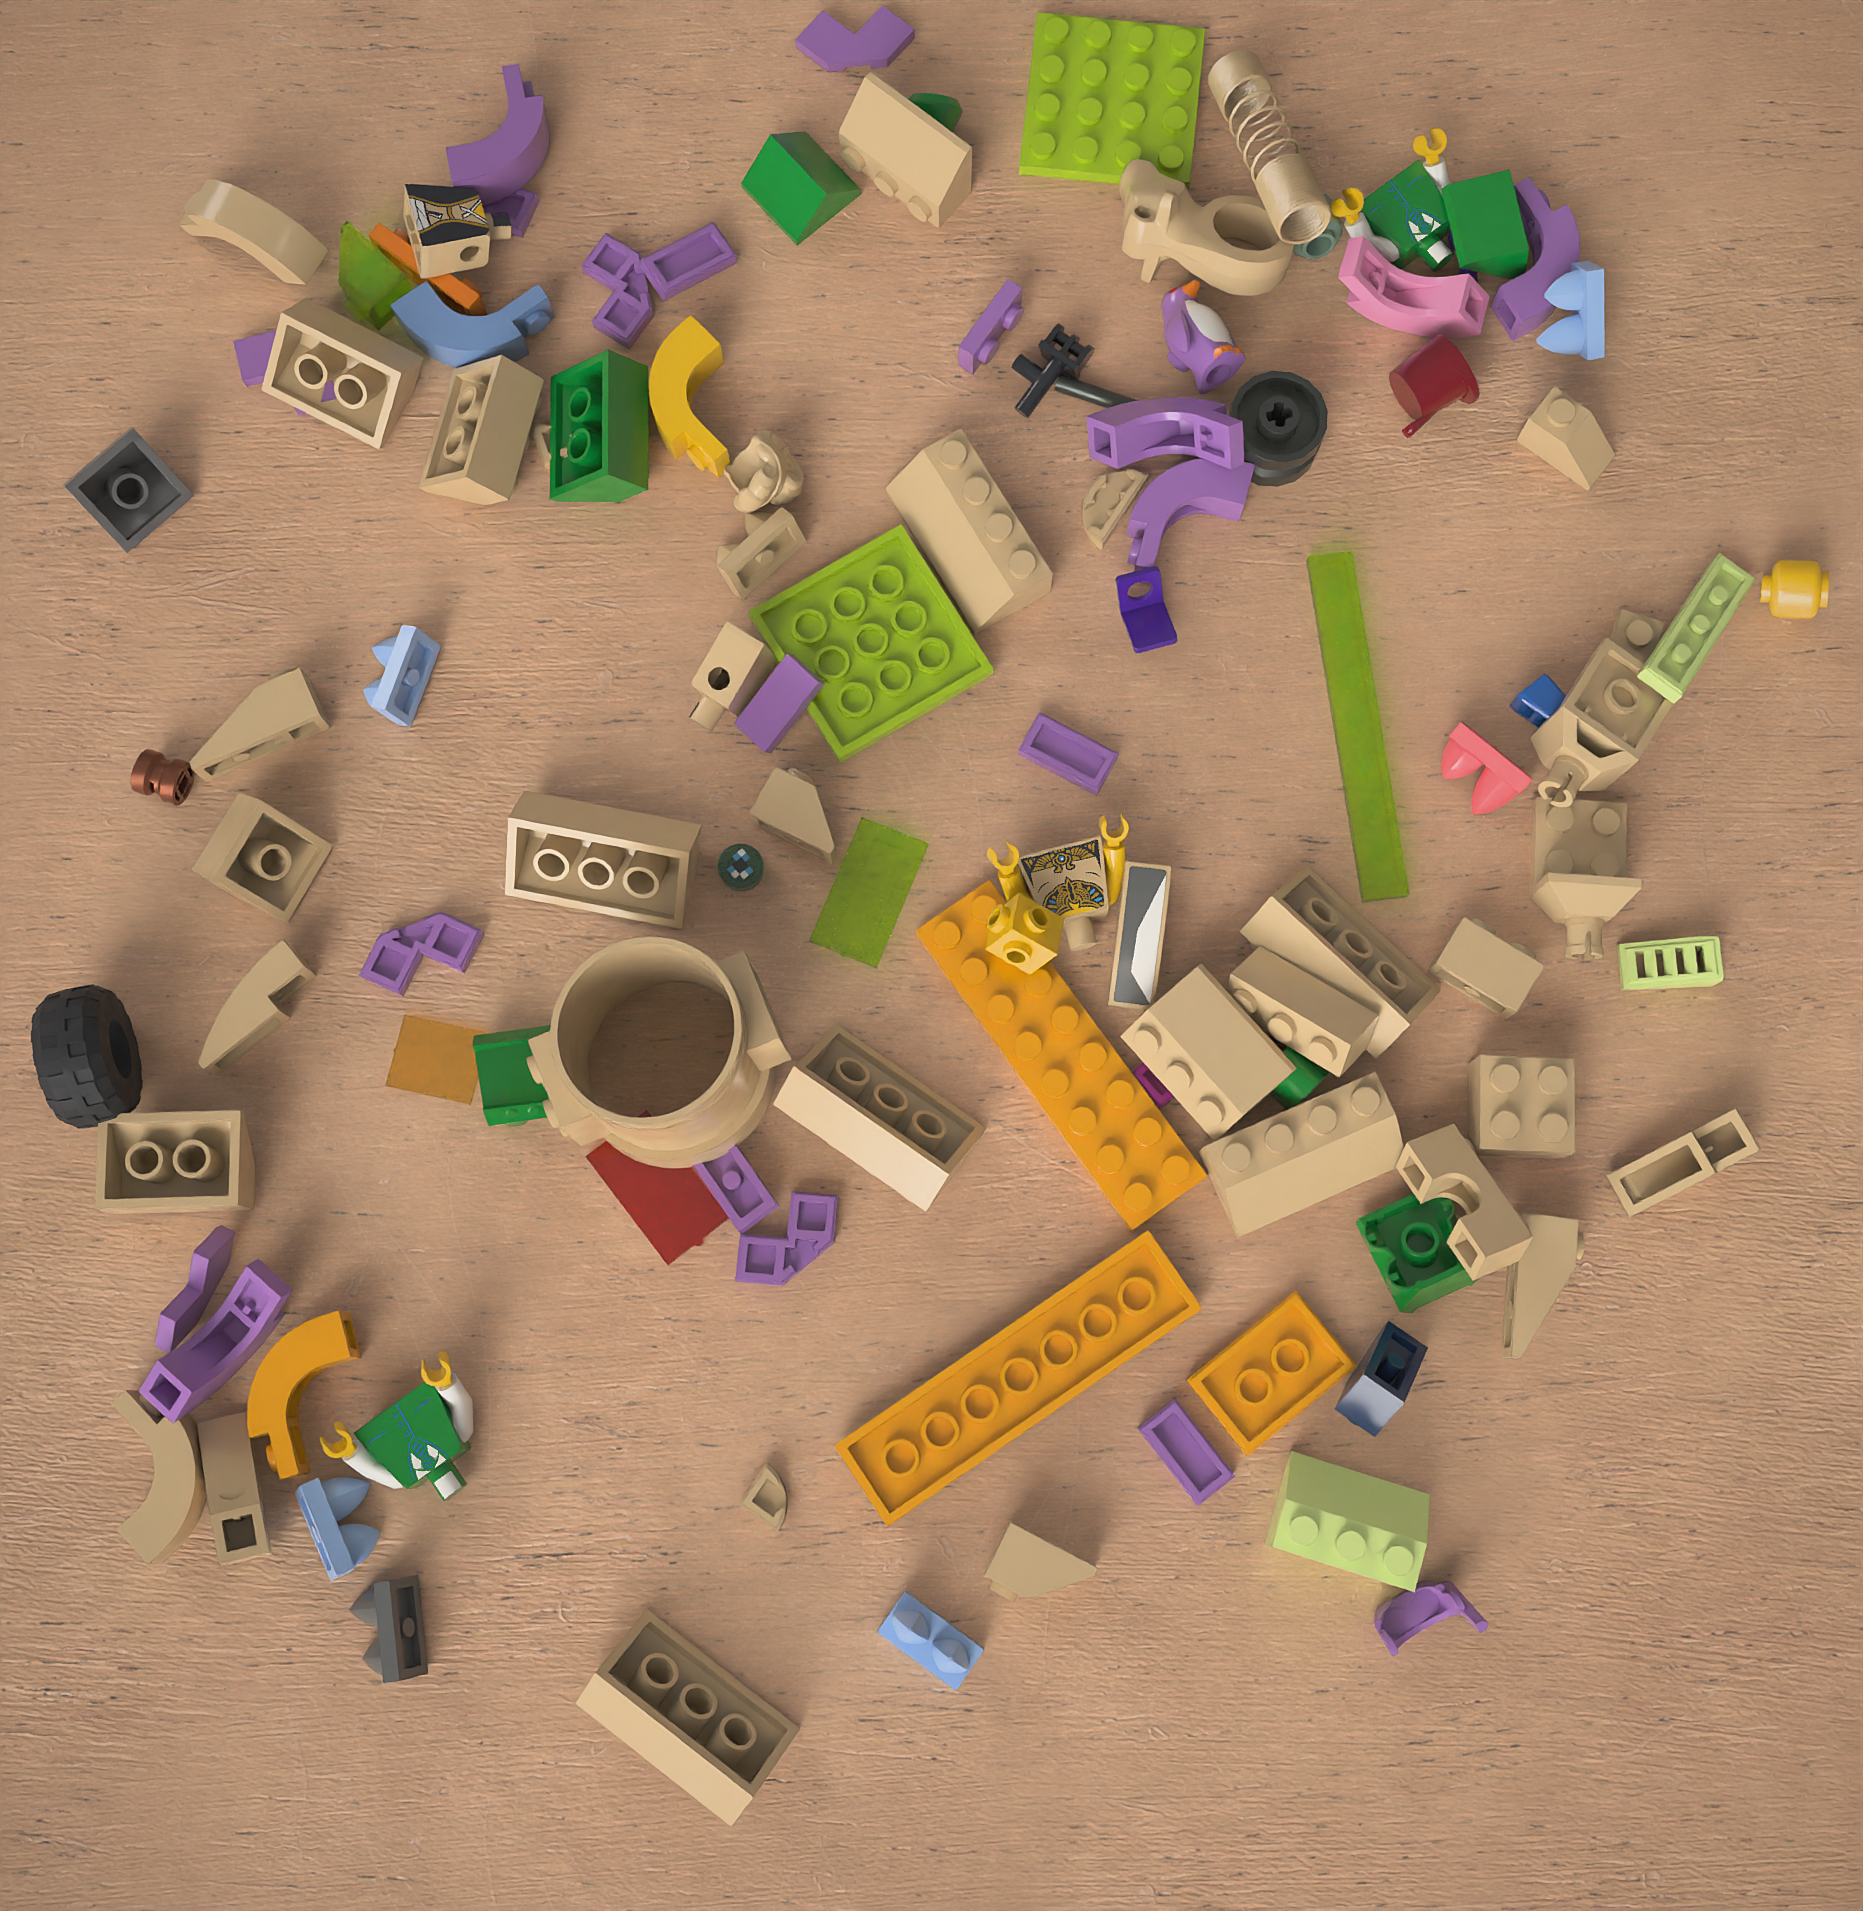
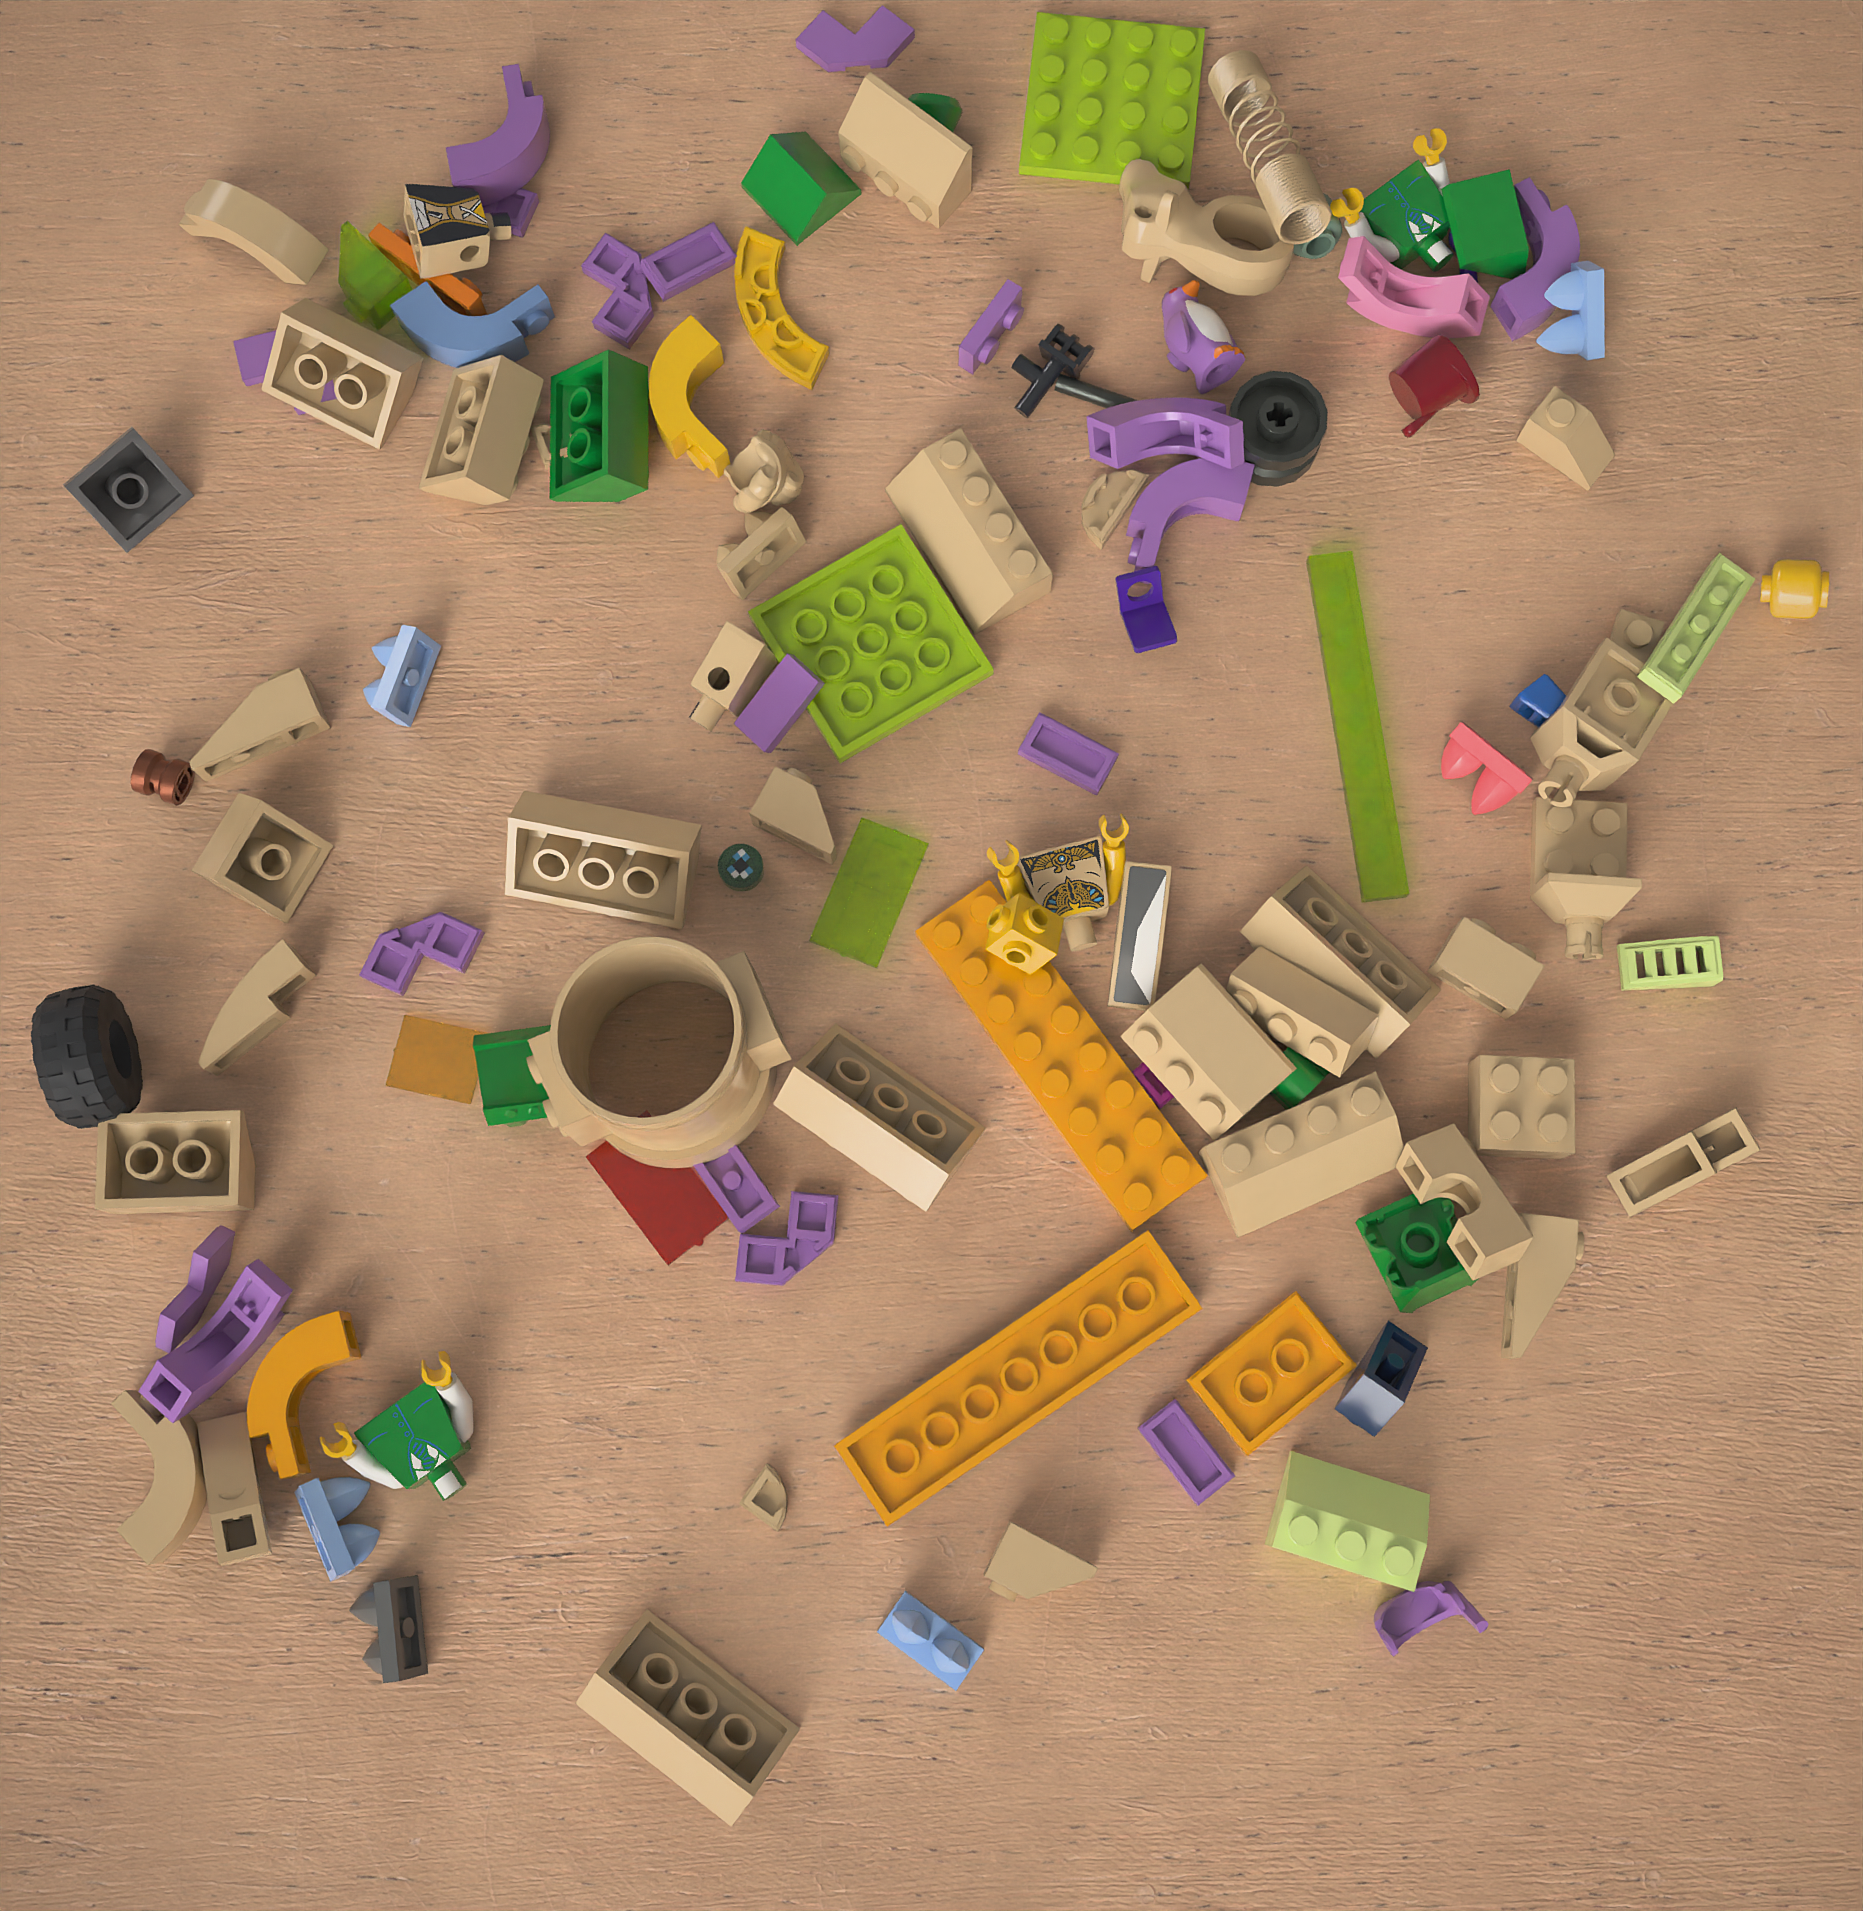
none -> yellow tile [734,226,829,390]

